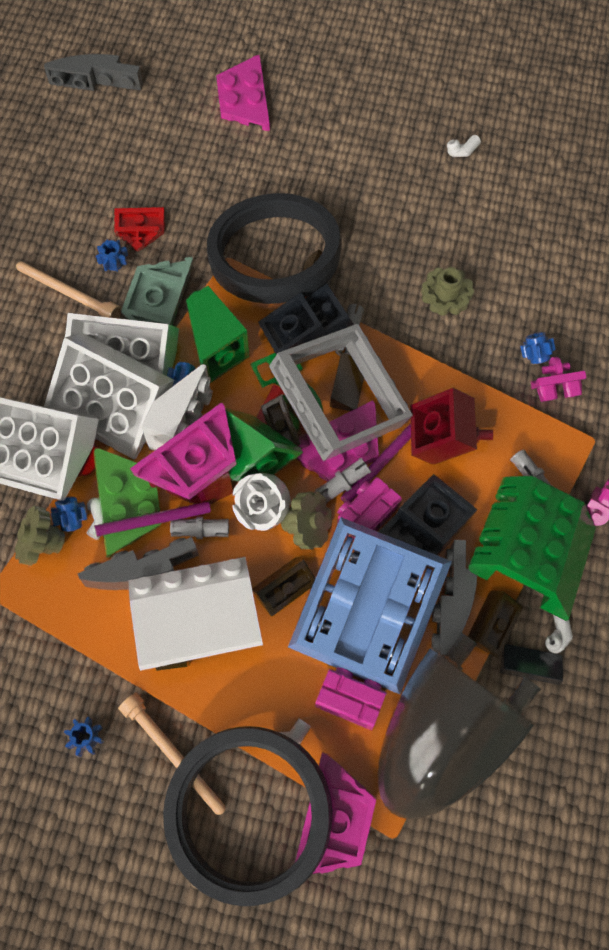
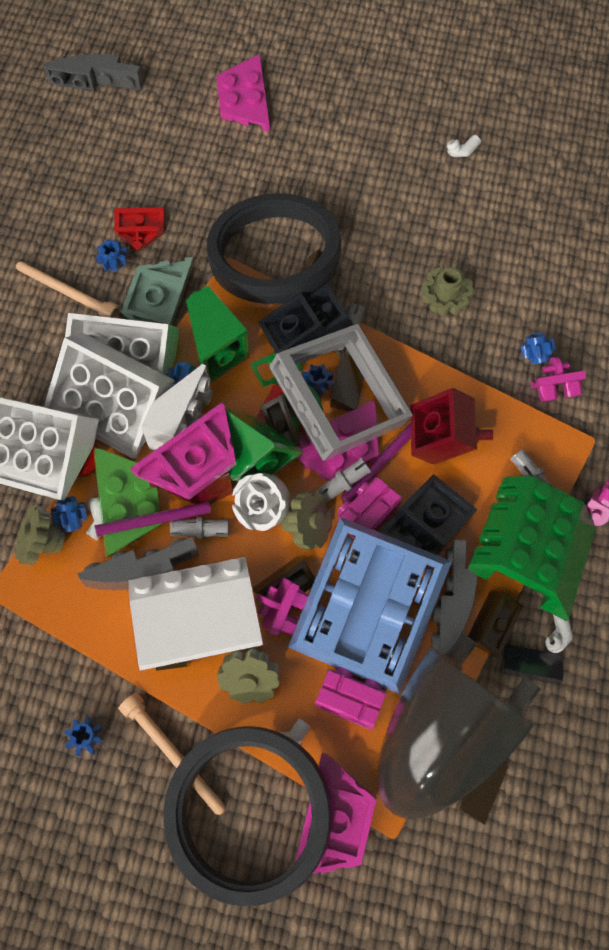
none -> olive plant [217,647,281,704]
none -> dark pink hips [256,578,309,636]
none -> blue gear [302,364,334,398]
none -> dark brown slope [456,751,508,825]

